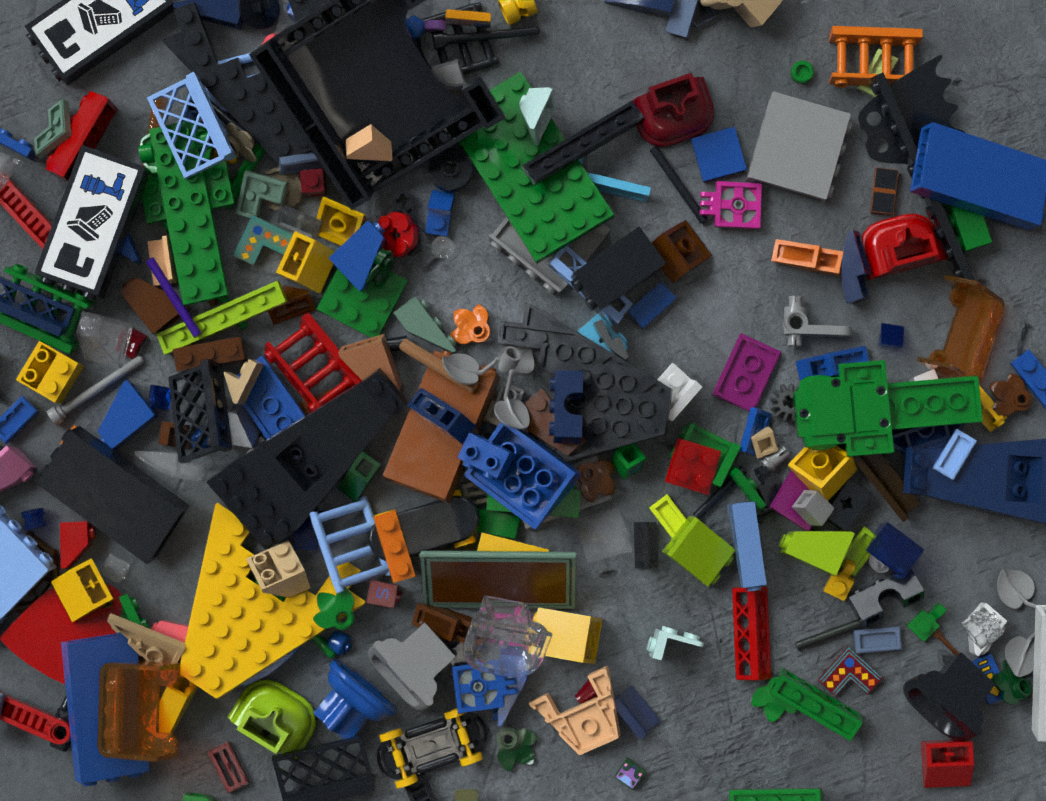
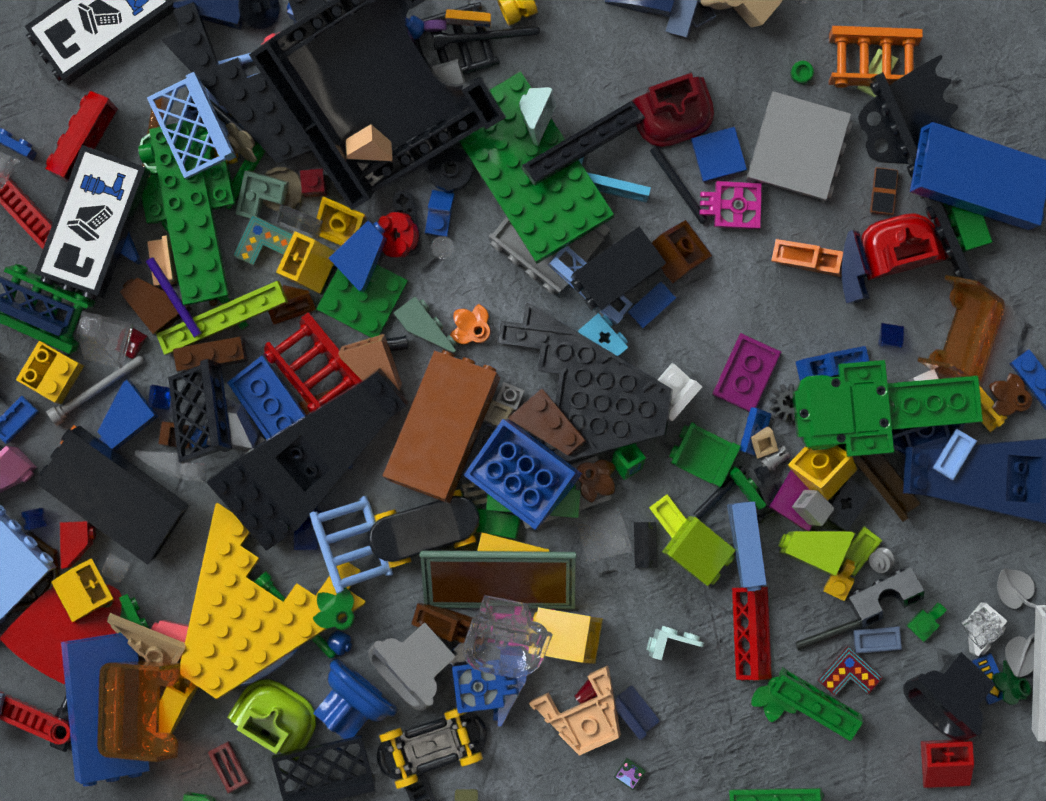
sand green tile [34,99,71,159] -> none
tan slope [224,359,264,405] -> none
tan slope [246,540,310,598] -> none
sand blue tile [278,152,323,175] -> none
dark green slope [338,451,383,502] -> none
dark green plate [366,249,395,288] -> none
dark red brick [366,580,402,608] -> none
orange plate [373,510,415,583] -> none
medium nougat axle [399,339,478,393] -> none
dark blue slope [407,388,476,445] -> none
light grey plant [442,346,534,429] -> none
blue brick [457,432,516,481] -> none
dark green plate [497,727,538,771] -> none
dark blue arch [549,370,583,444] -> none
dark grey slope [593,319,629,361] -> none
red plate [665,438,721,495] -> none
light grey piece [782,296,852,347] -> none
clear blue slope [866,522,924,578] -> none
reddish brown hinge [932,629,959,655] -> none

